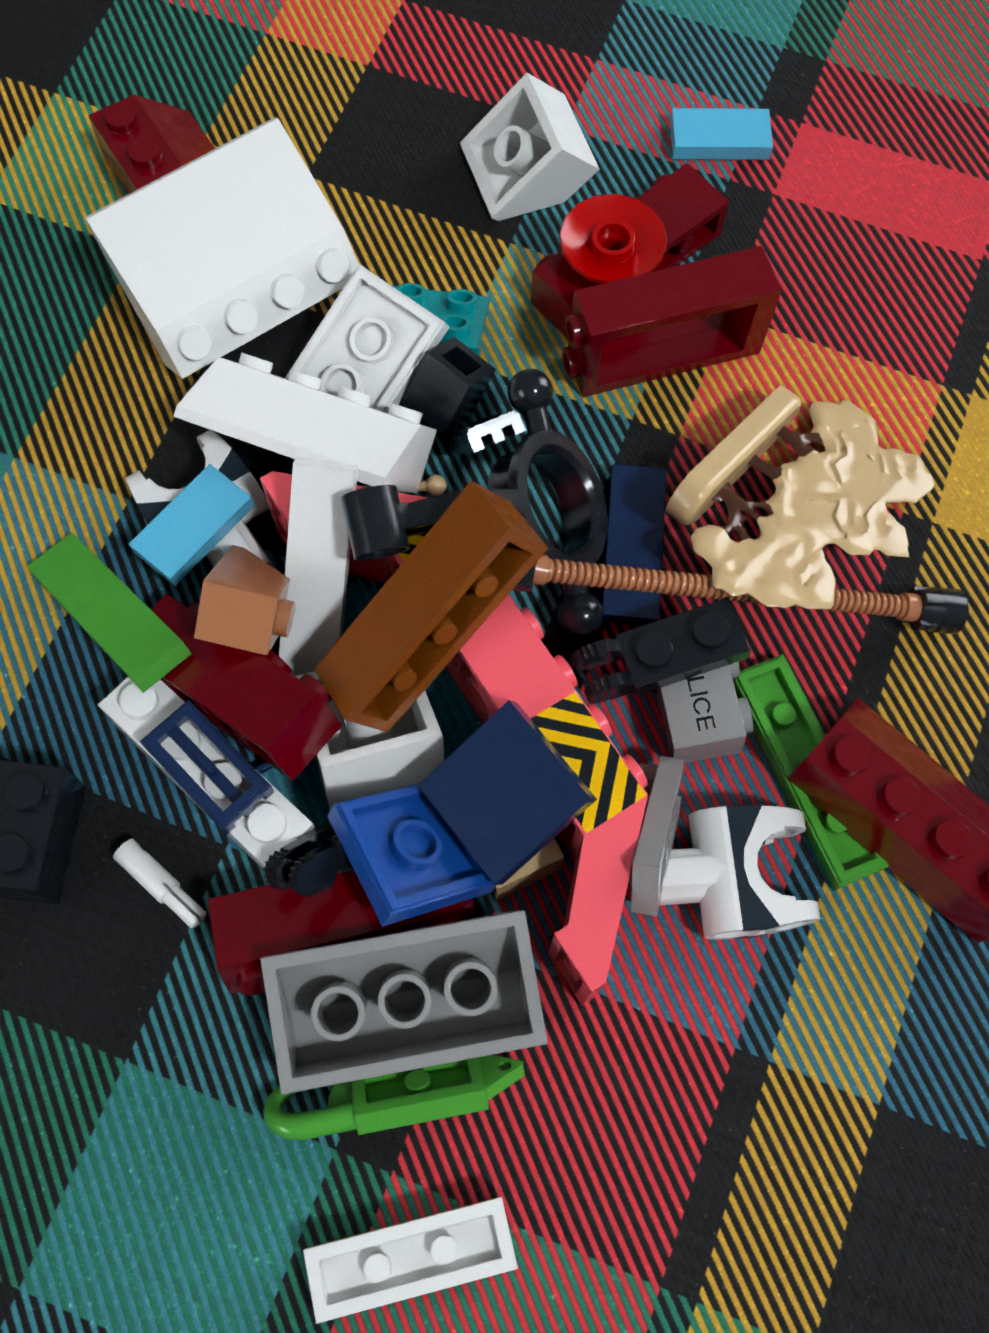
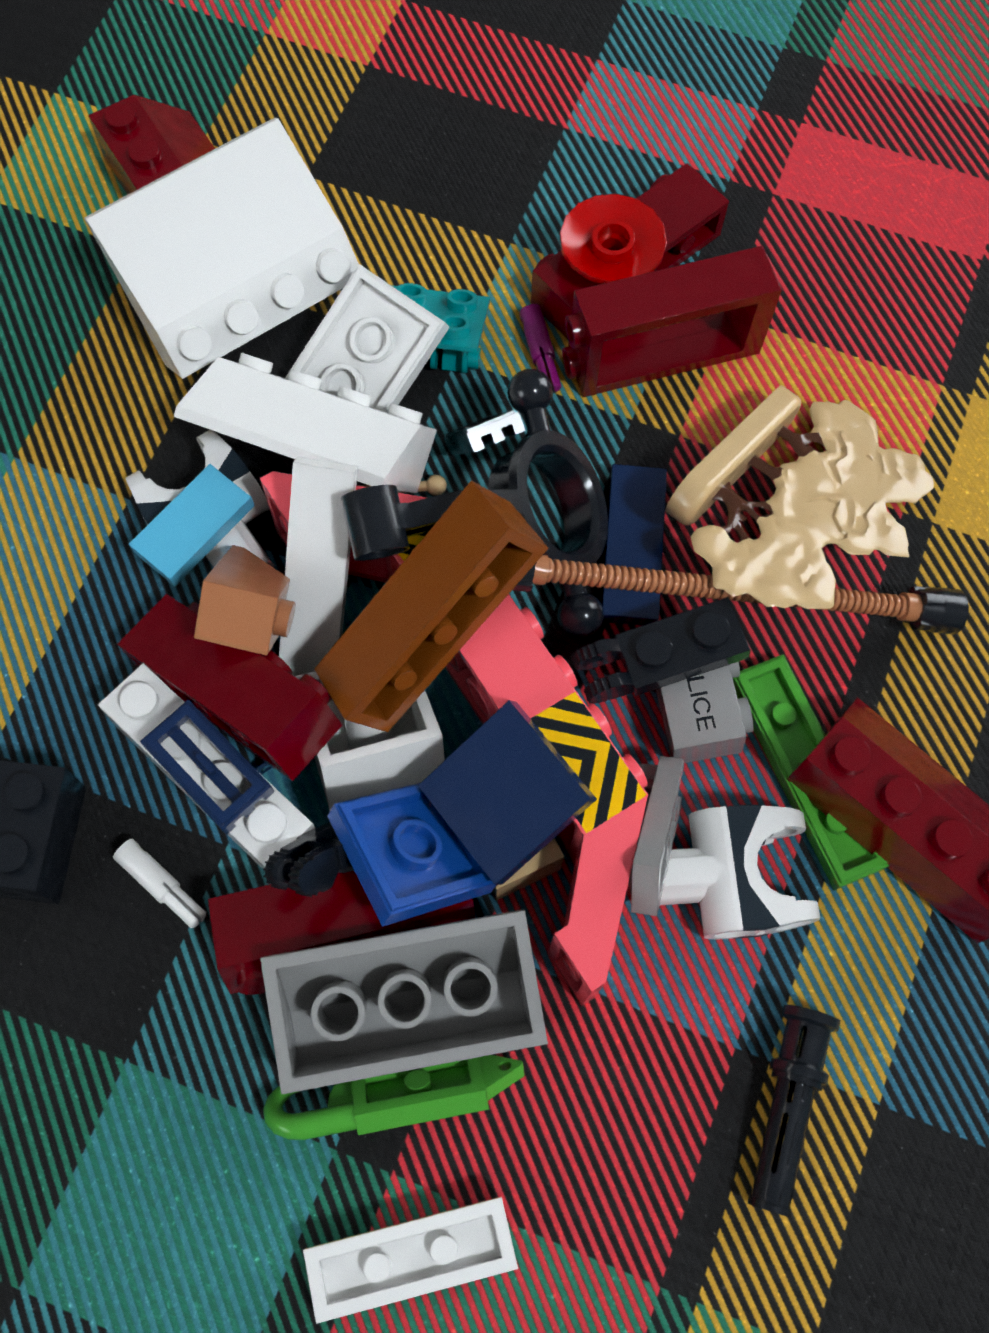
bright green tile [26,532,192,693] -> none
black brick [401,337,496,436] -> none
white slope [460,73,599,221] -> none
medium azure tile [670,108,773,160] -> none
none -> magenta piece [519,304,561,393]
none -> black pin [747,1005,841,1217]

